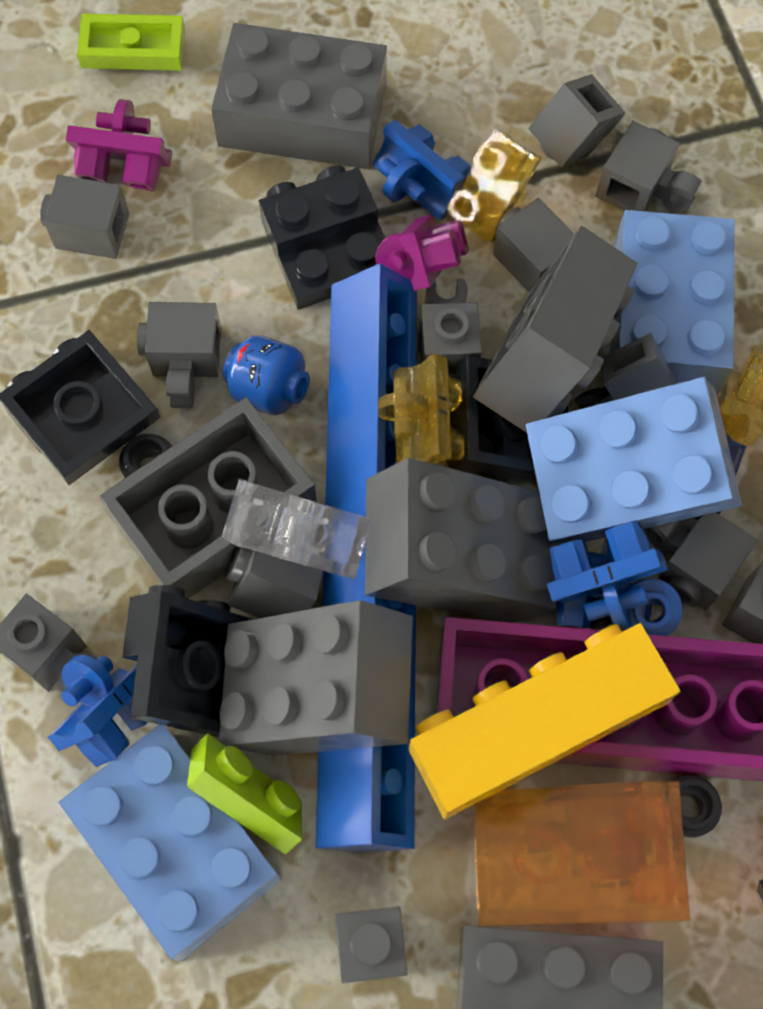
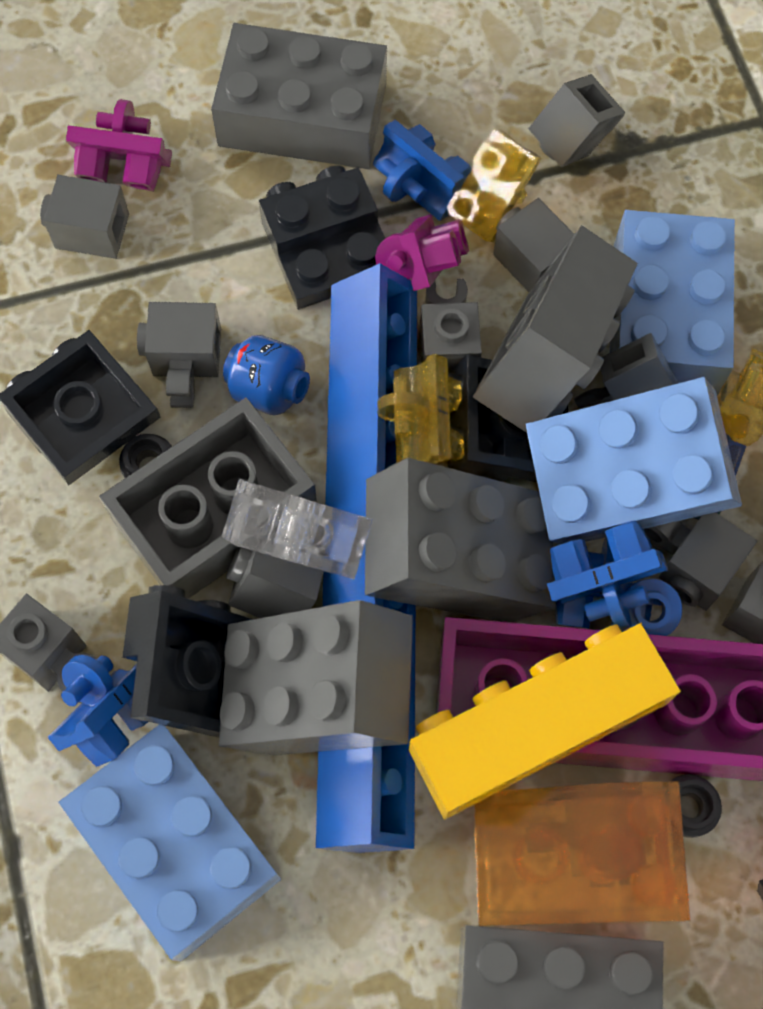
lime plate [77,13,185,71] -> none
lime plate [187,733,302,855] -> none
dark grey brick [335,906,408,983] -> none
dark grey brick [595,120,702,215] -> none

